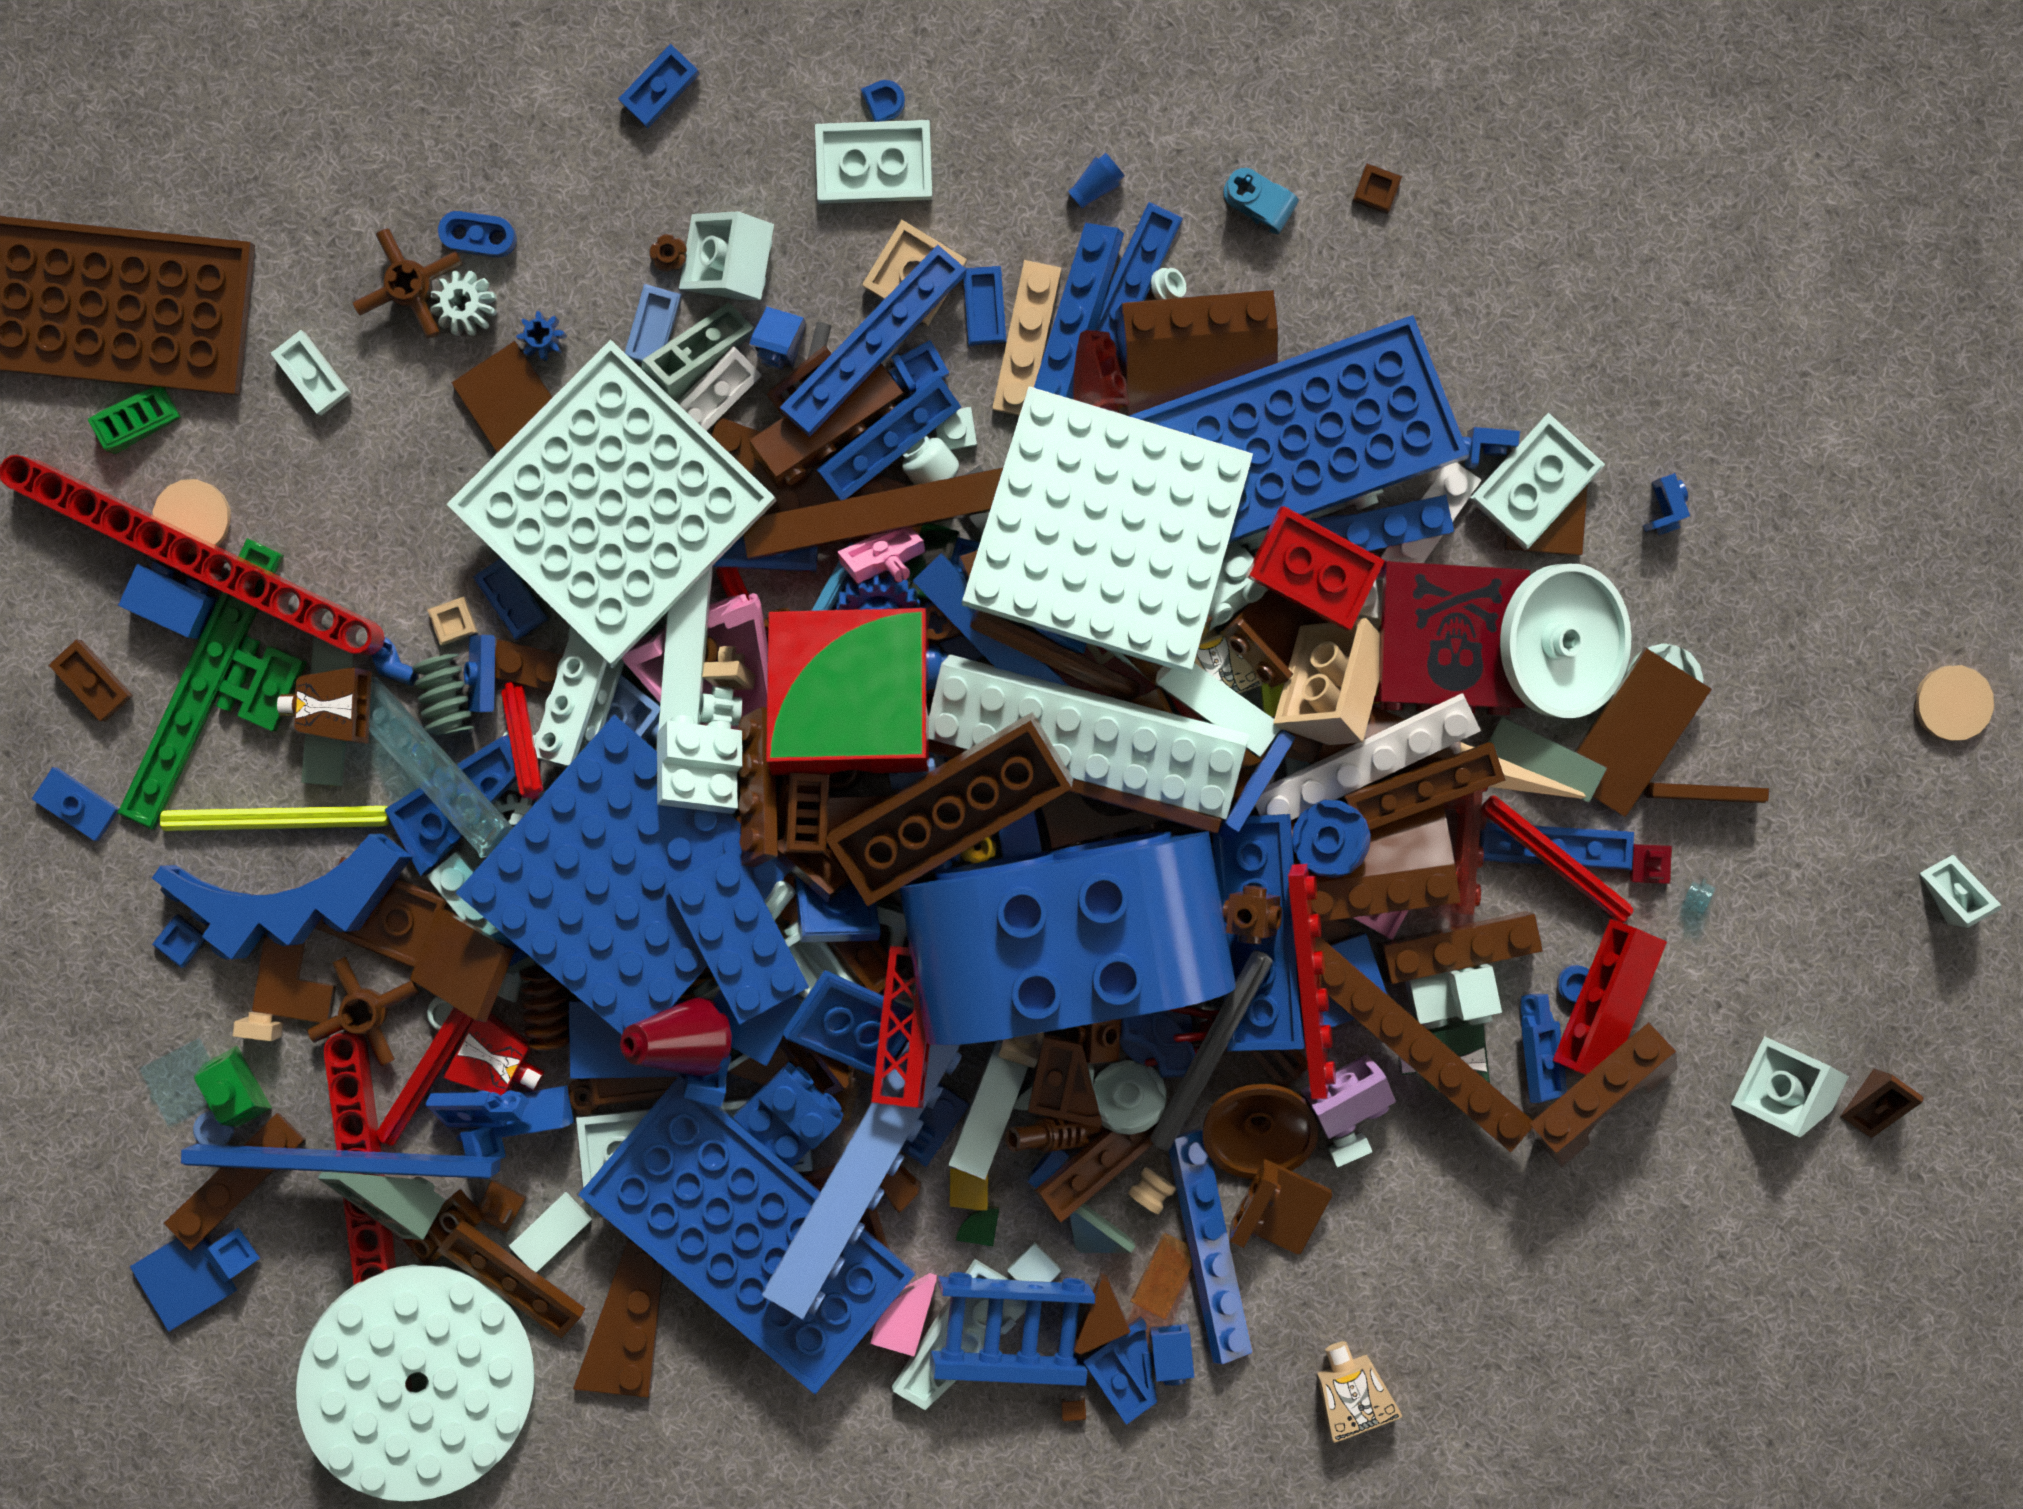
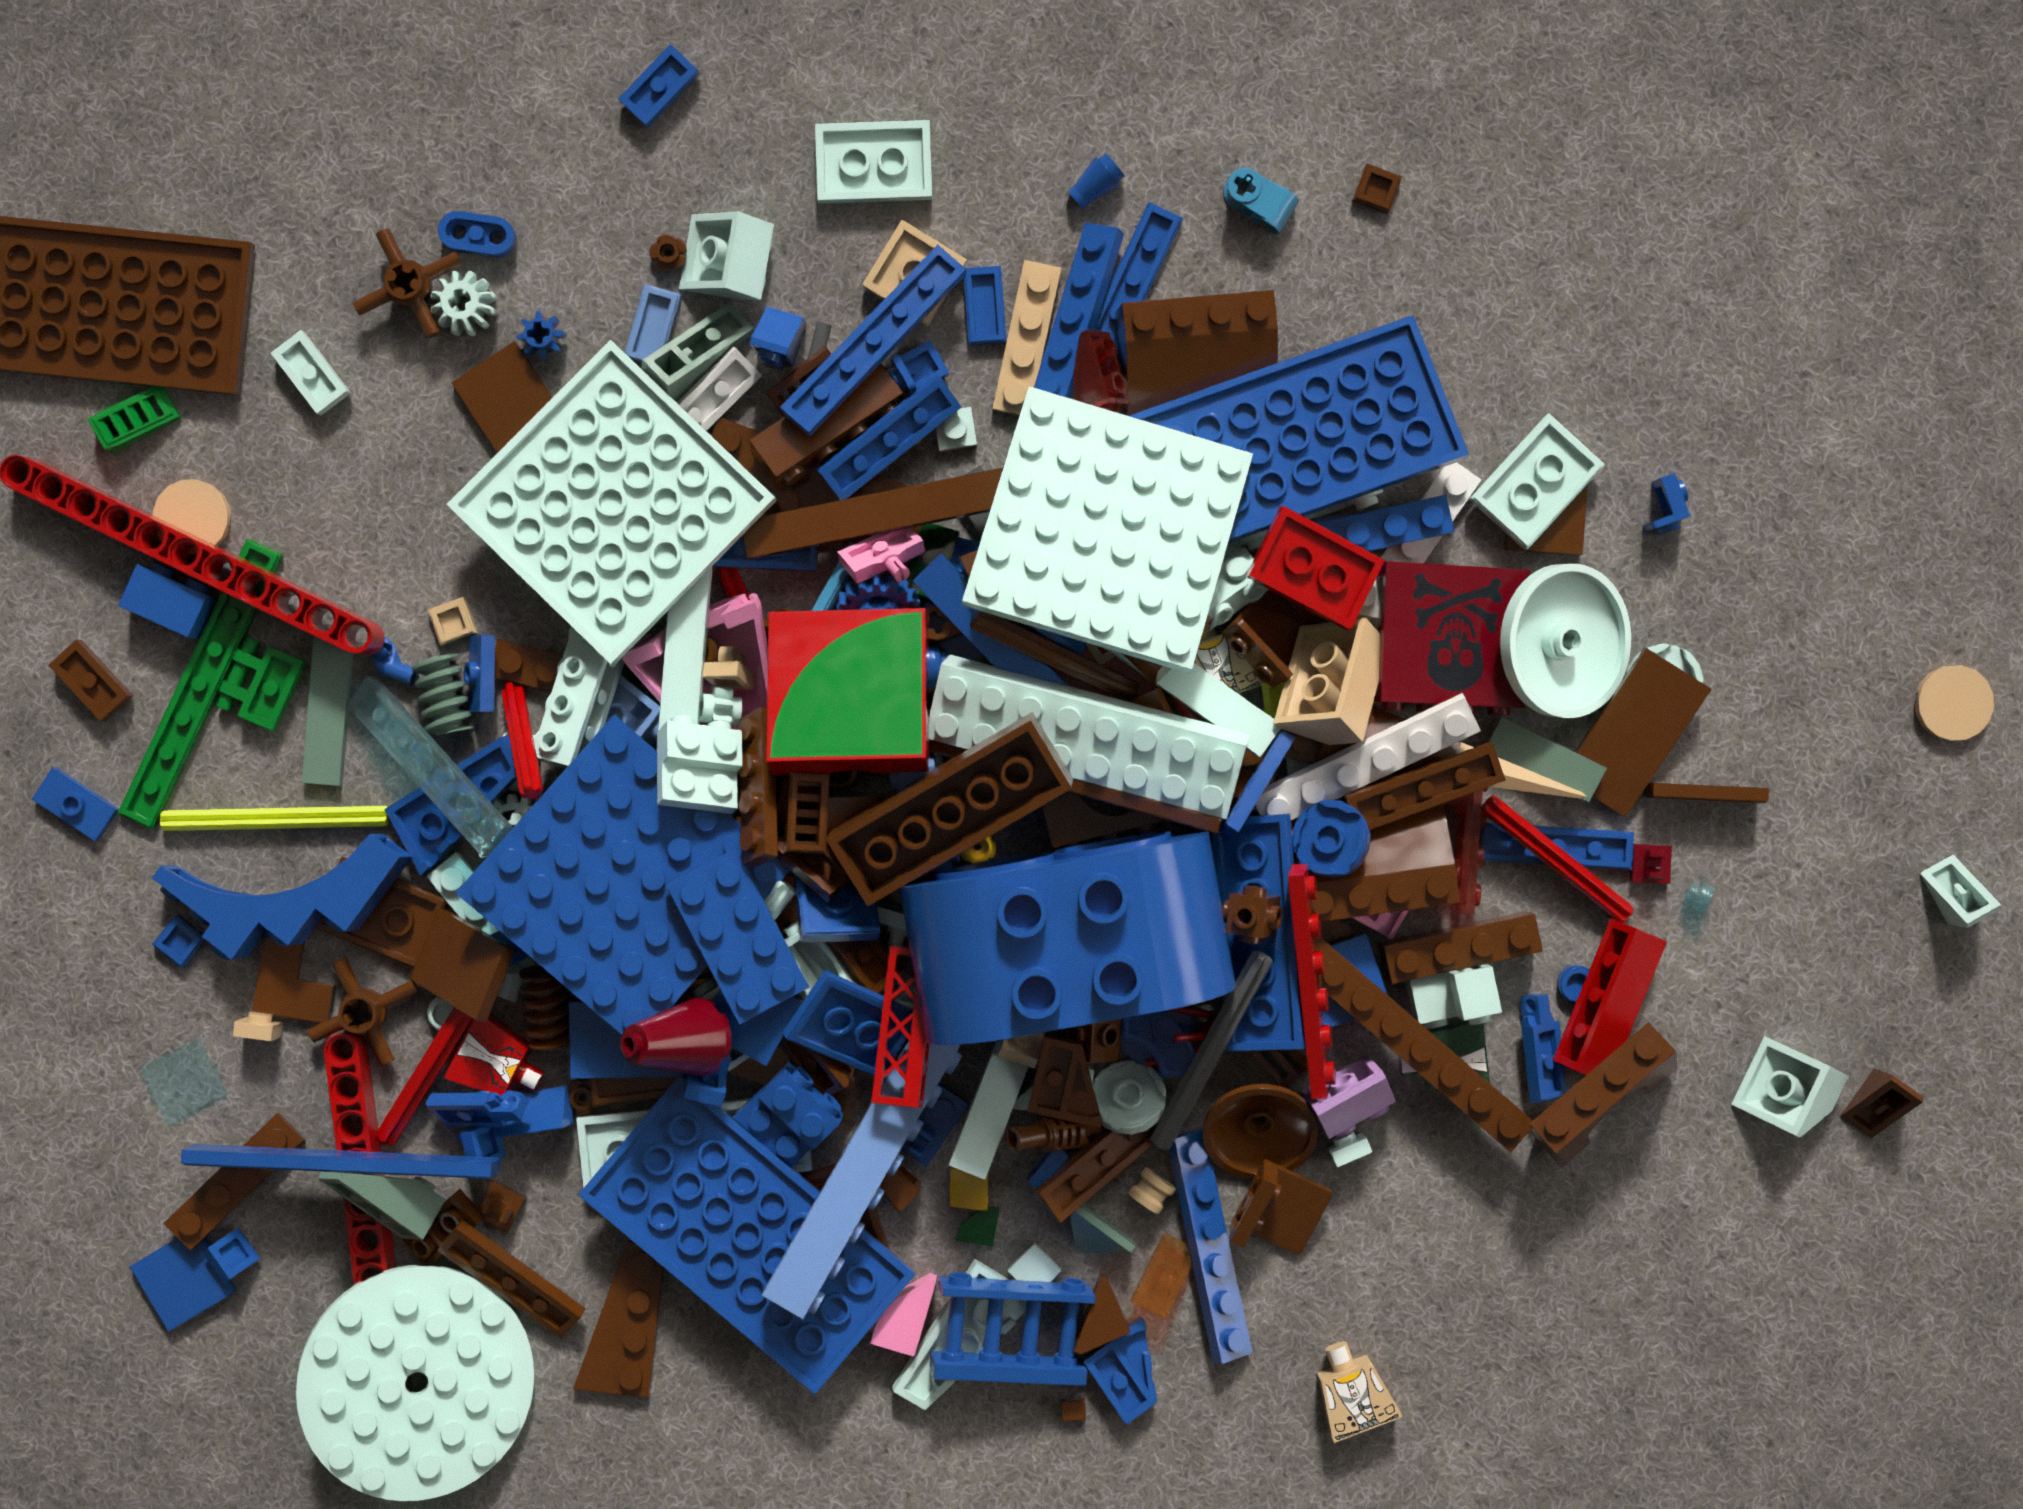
medium blue tile [193,1110,234,1145] -> none
green torso [194,1046,272,1127] -> none
reddish brown torso [277,668,371,744] -> none
blue plate [473,558,549,641] -> none
light aqua tile [509,1192,592,1272] -> none
blue tile [861,80,905,122] -> none
light aqua head [903,436,959,485] -> none
blue brick [999,811,1041,858] -> none
blue brick [1150,1324,1195,1386] -> none
light aqua plate [1151,268,1186,300] -> none
blue bracket [1462,427,1520,470] -> none

